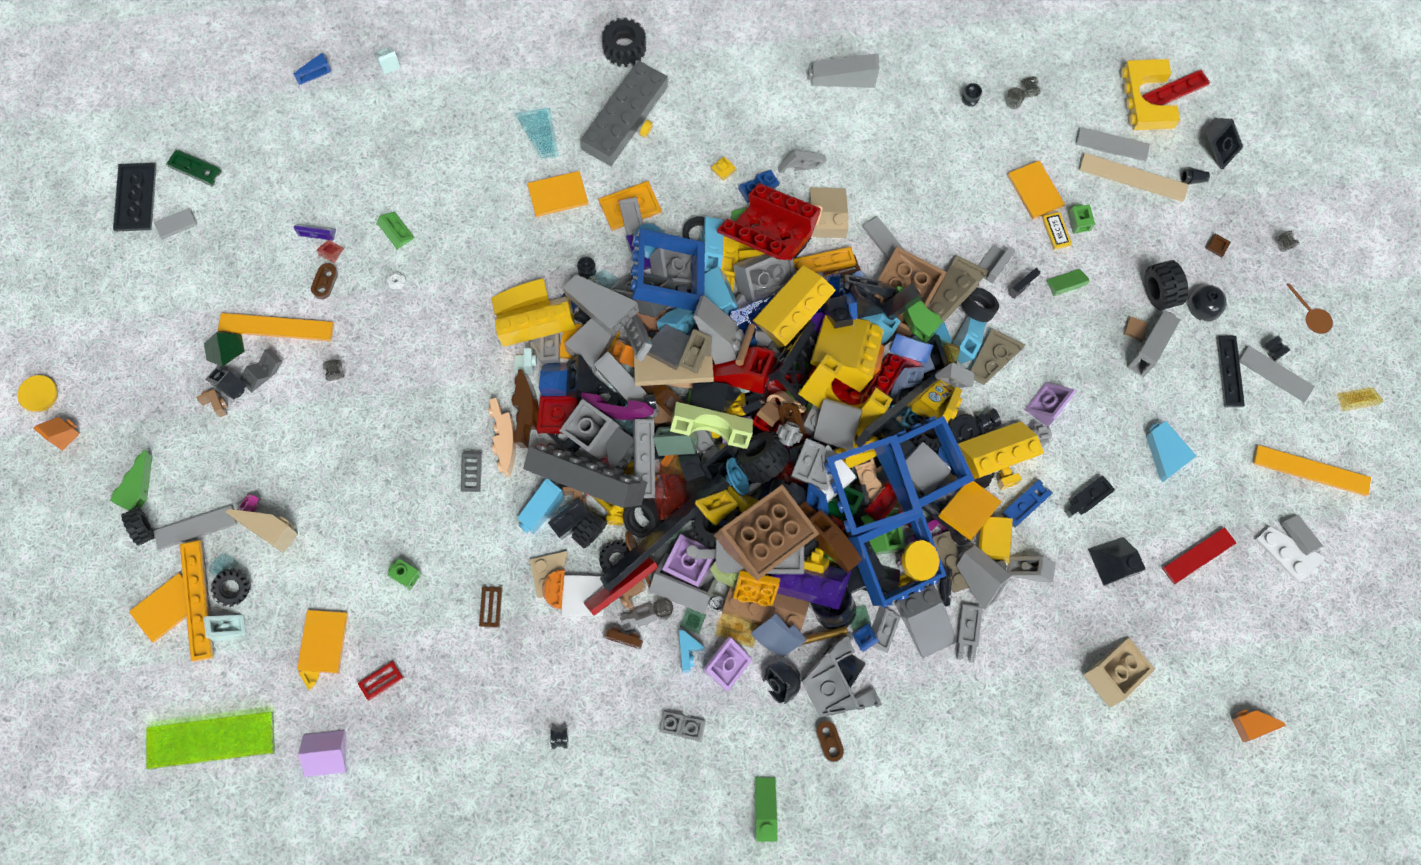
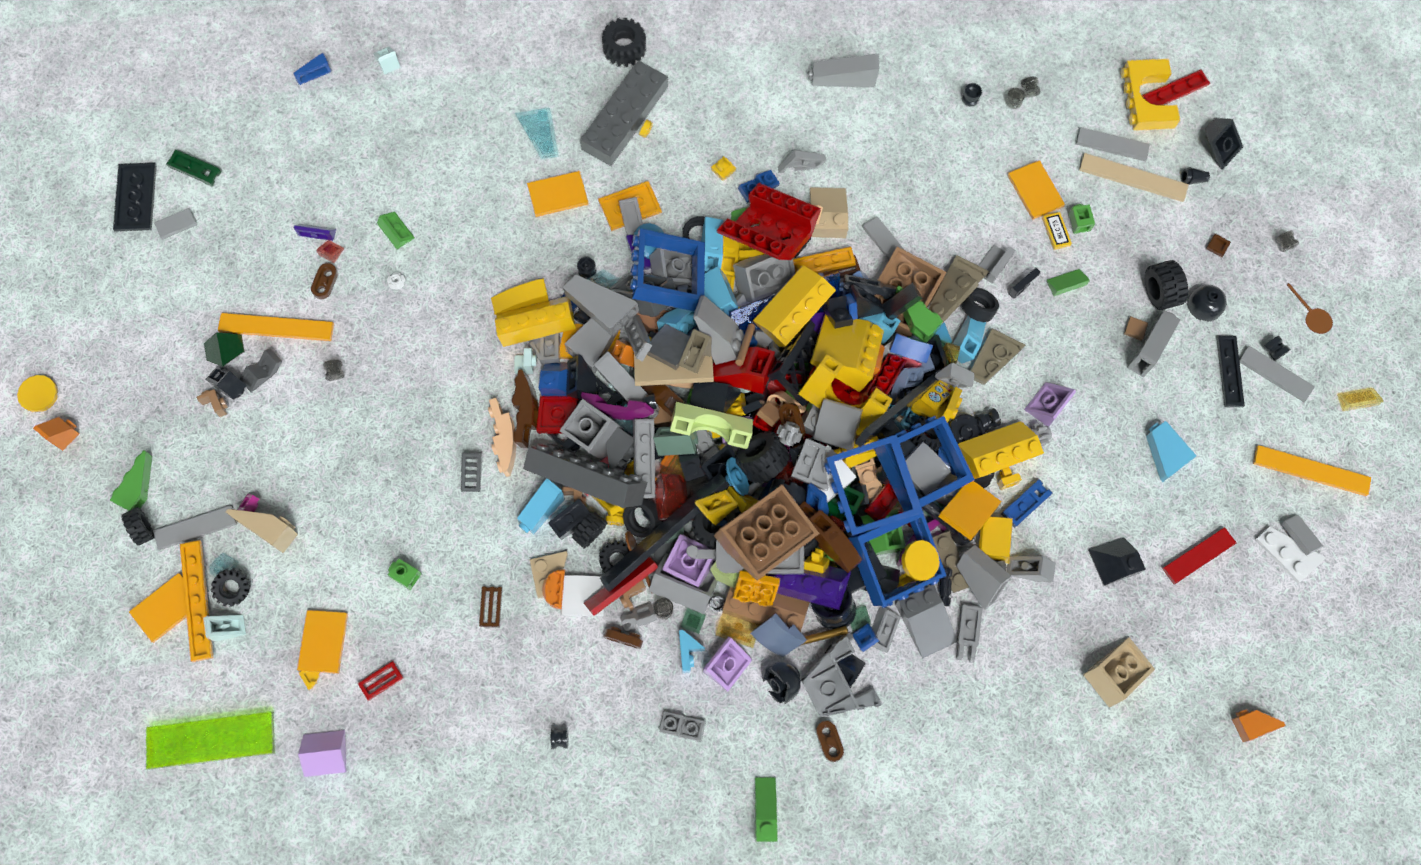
black hinge [1065,475,1115,518] -> none

